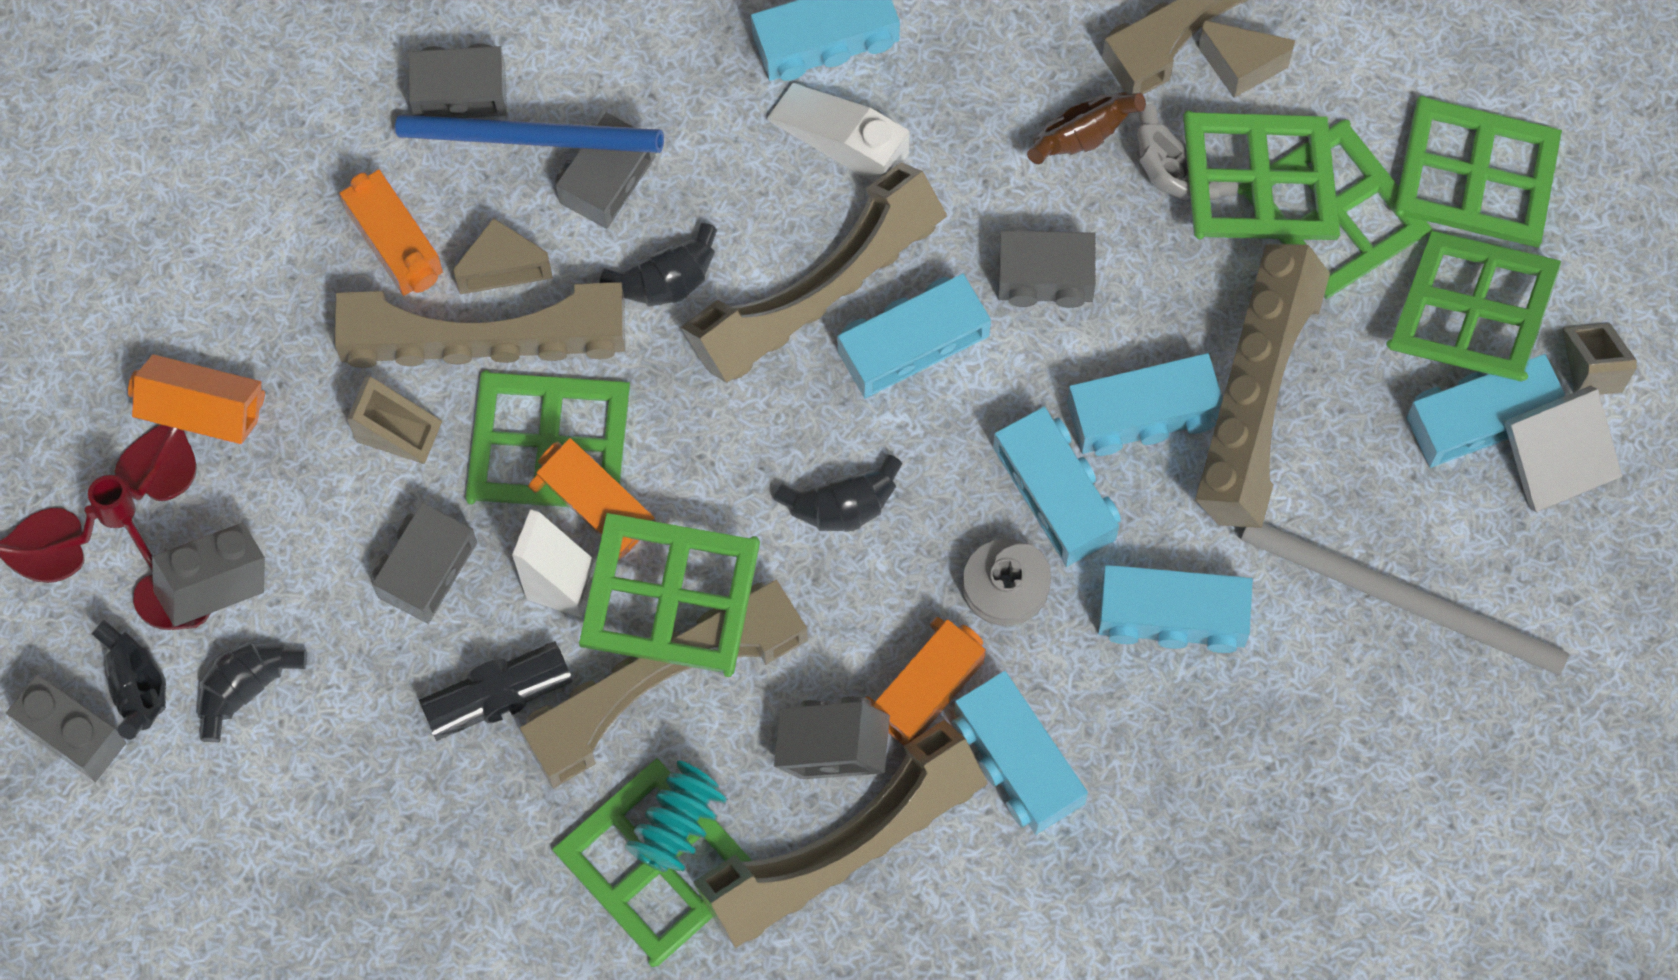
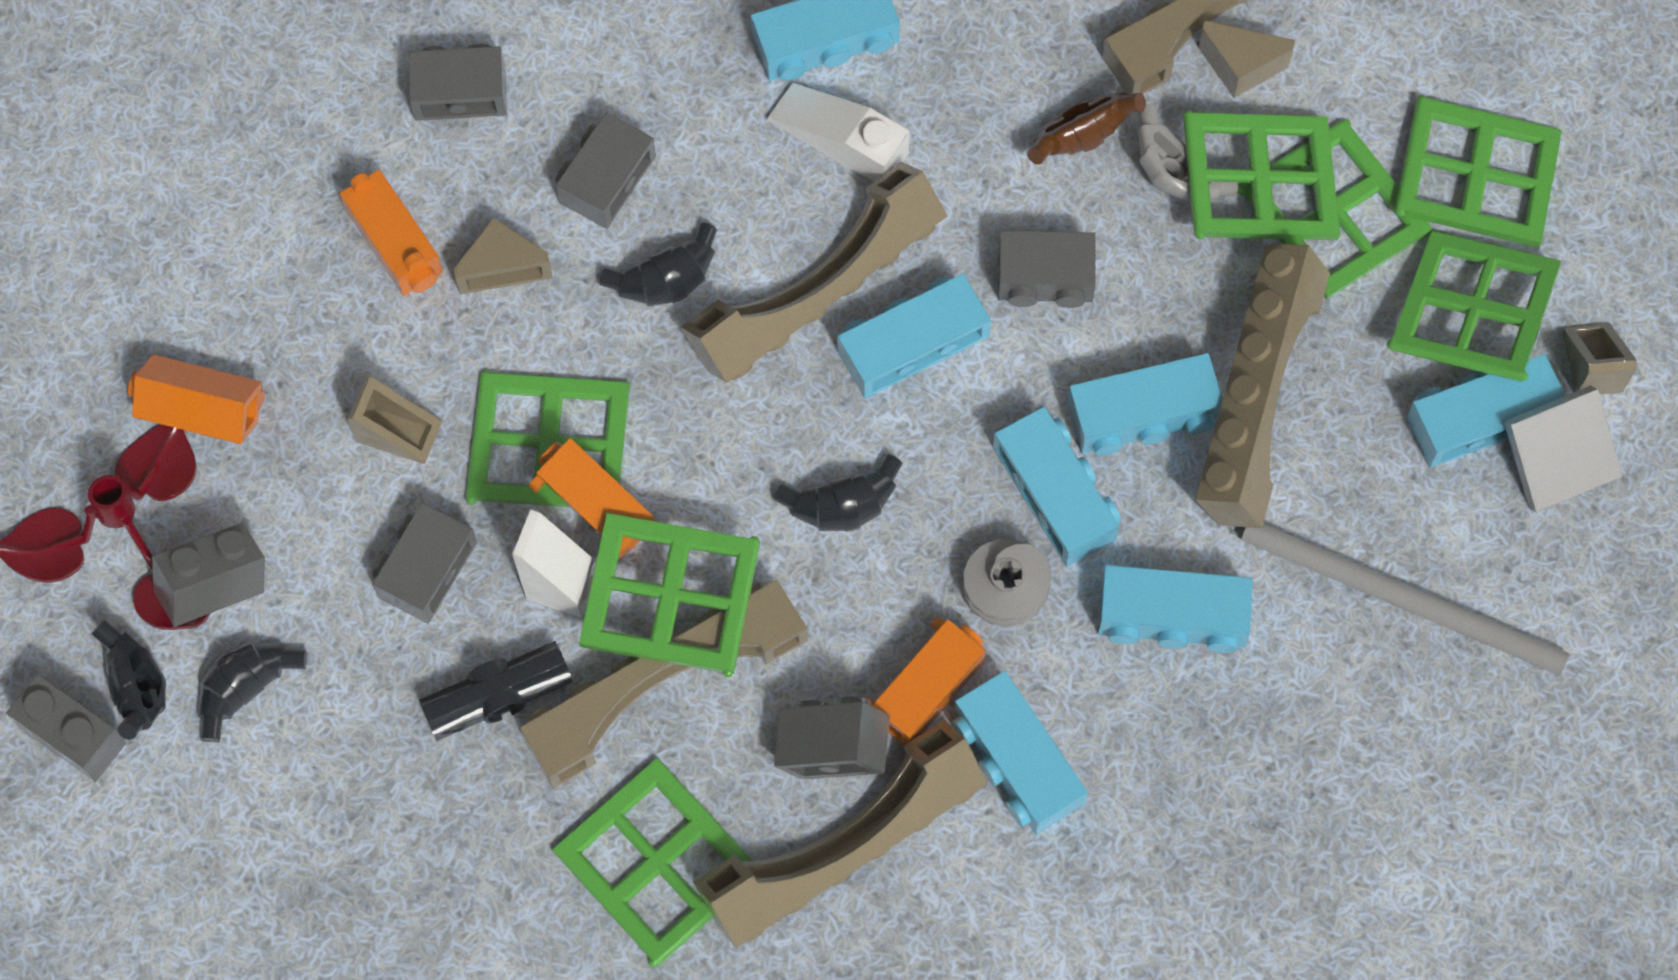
dark tan arch [335,282,625,368] -> none
blue piece [395,114,664,153] -> none
teal piece [624,760,728,872] -> none

